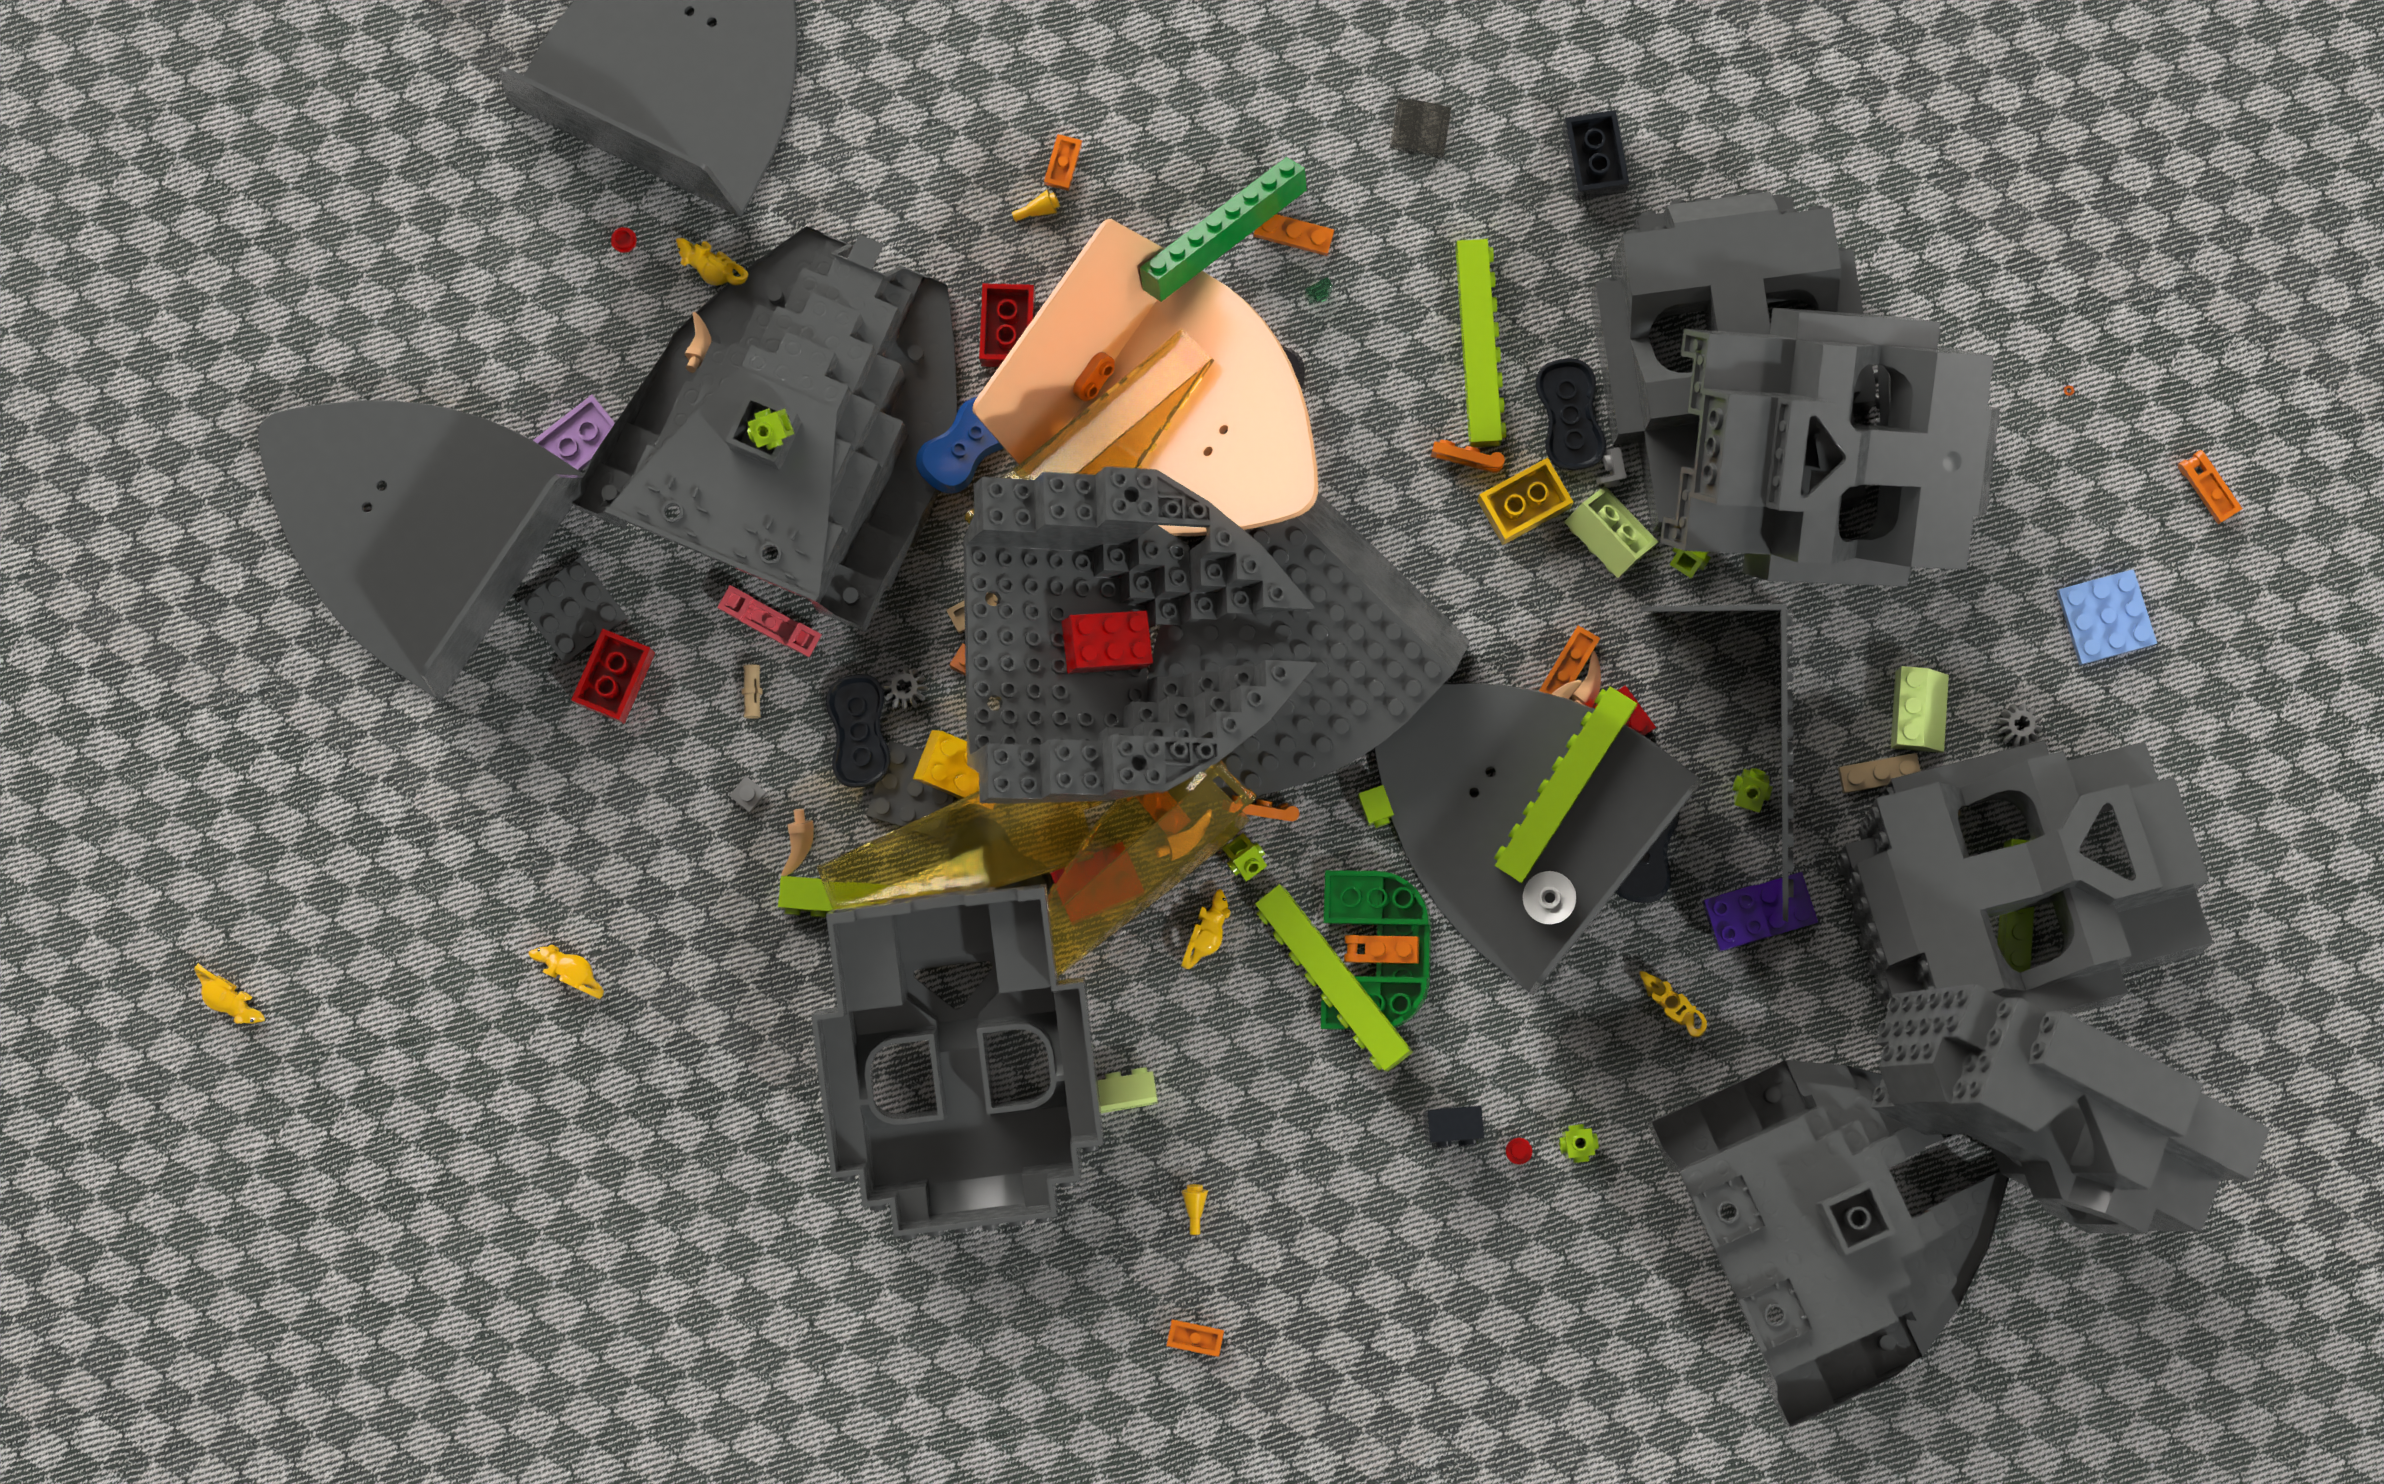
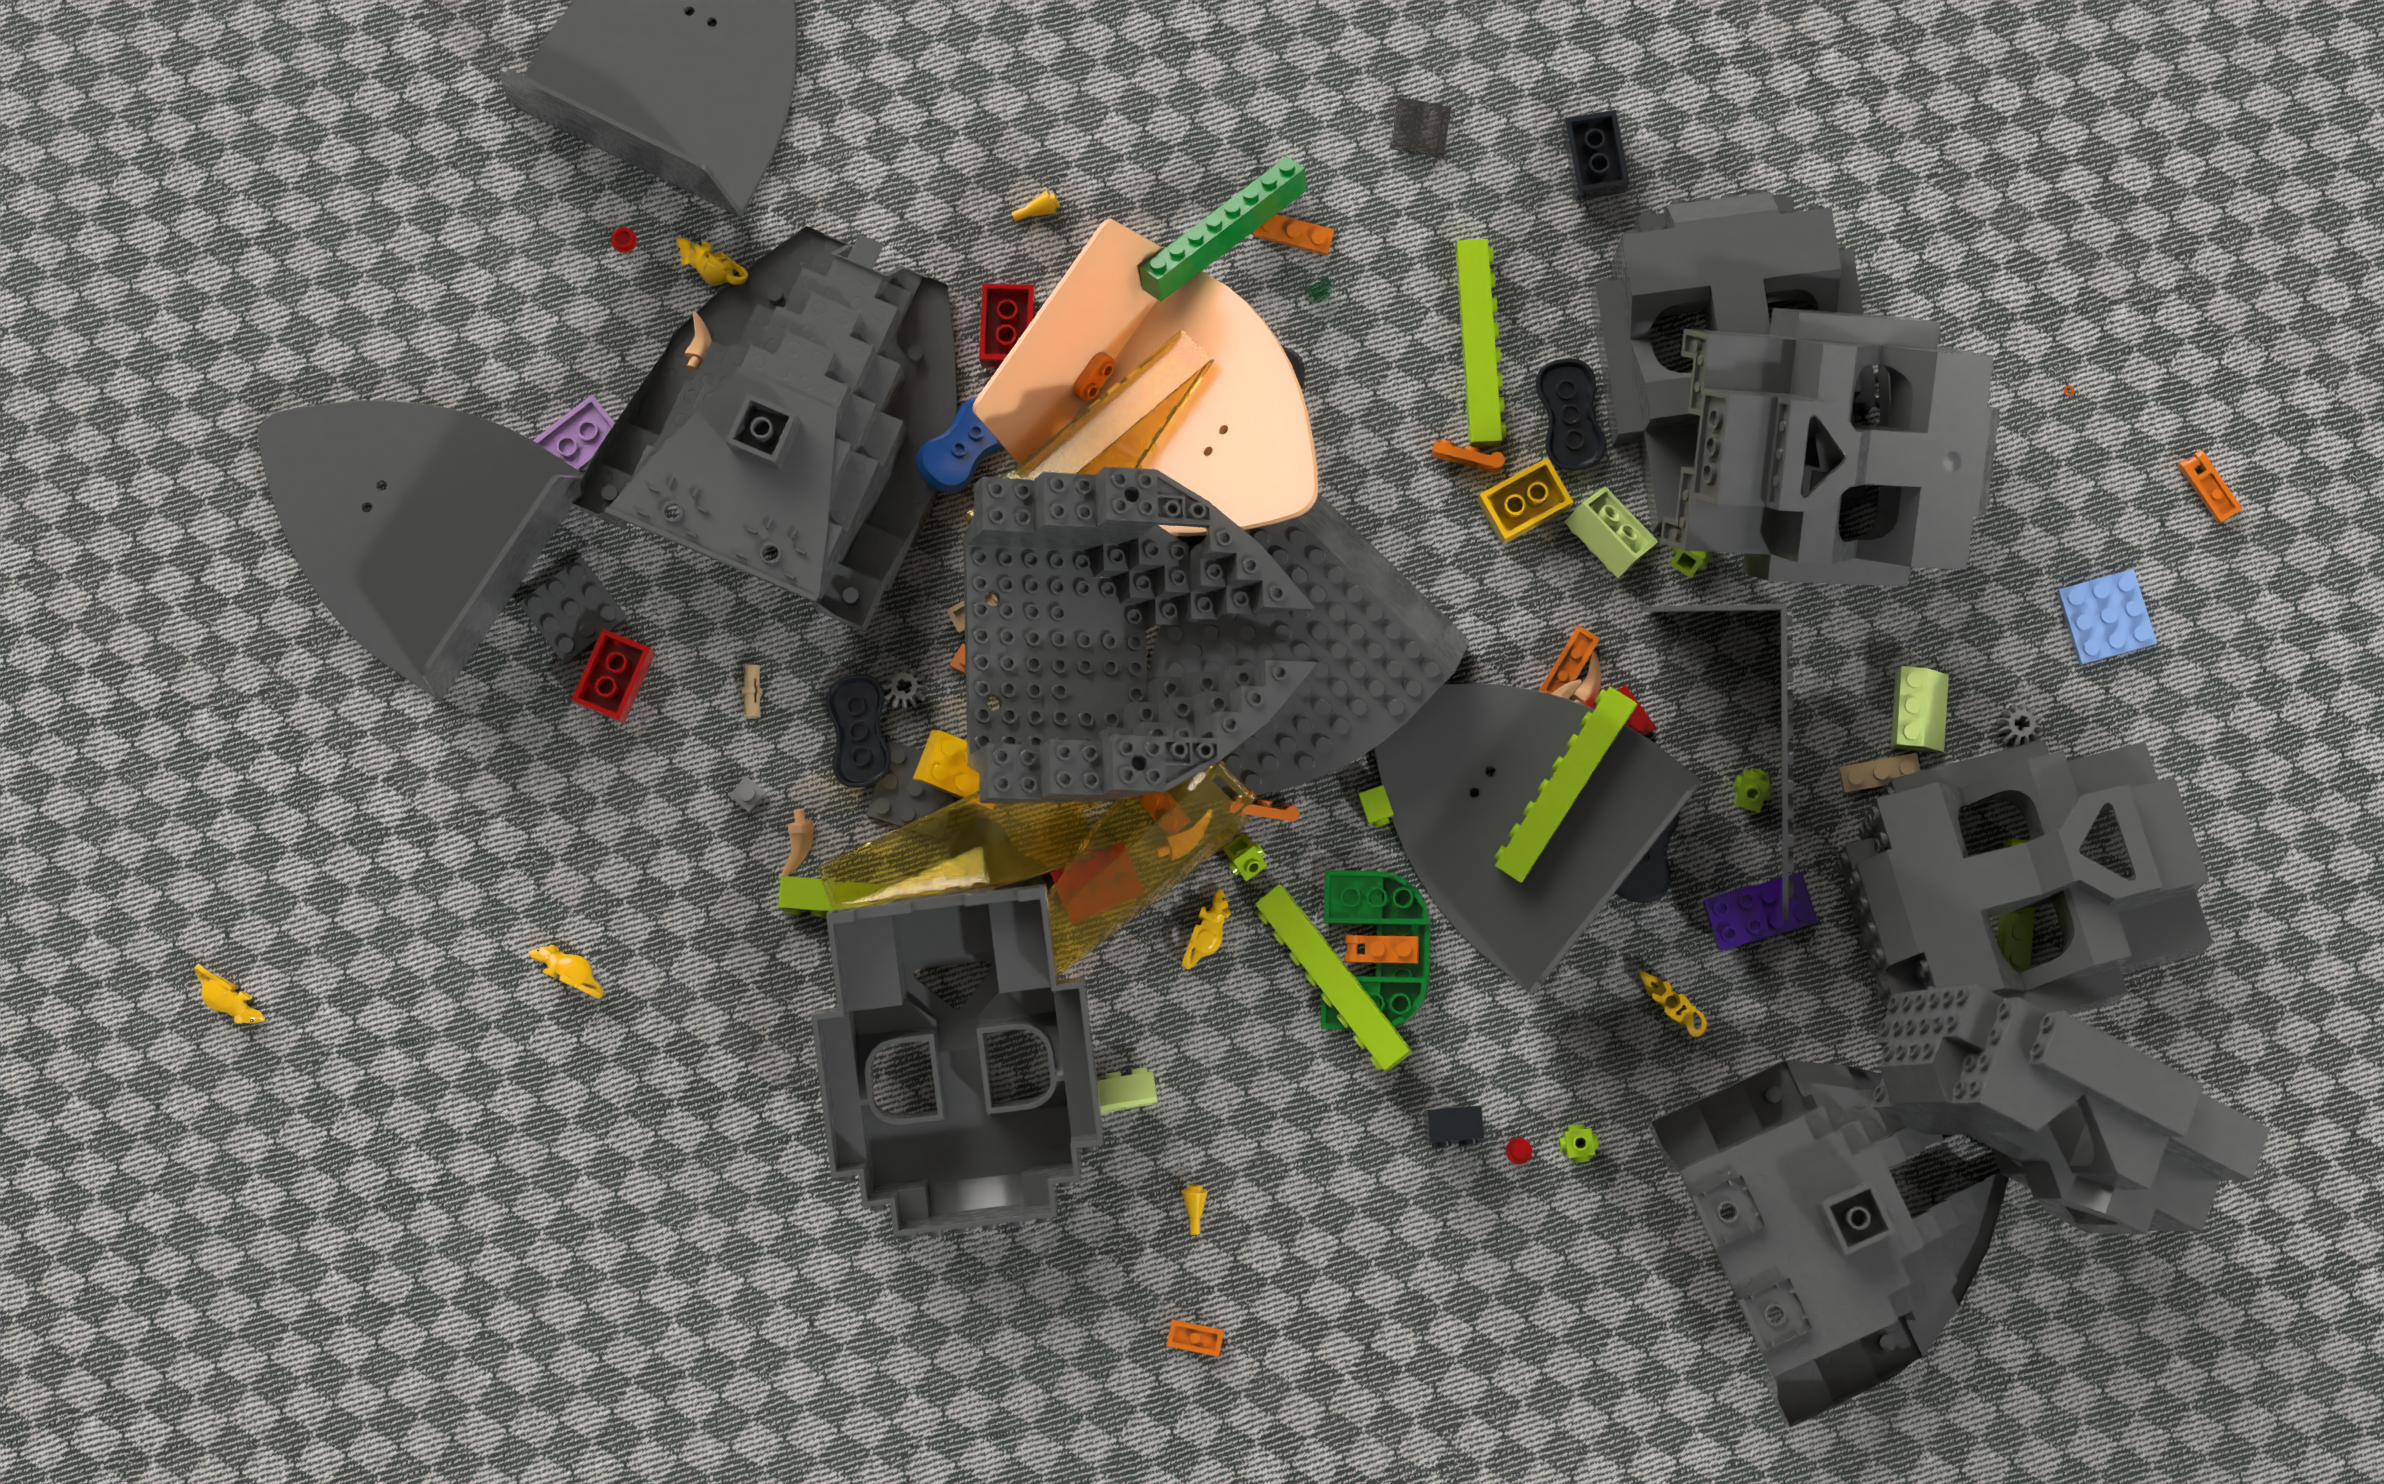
coral slope [717,585,822,658] -> none
lime brick [748,408,794,450] -> none
orange plate [1044,134,1082,191] -> none
red brick [1062,611,1153,674] -> none
white dish [1523,871,1576,924] -> none
light grey bracket [1596,447,1627,488] -> none

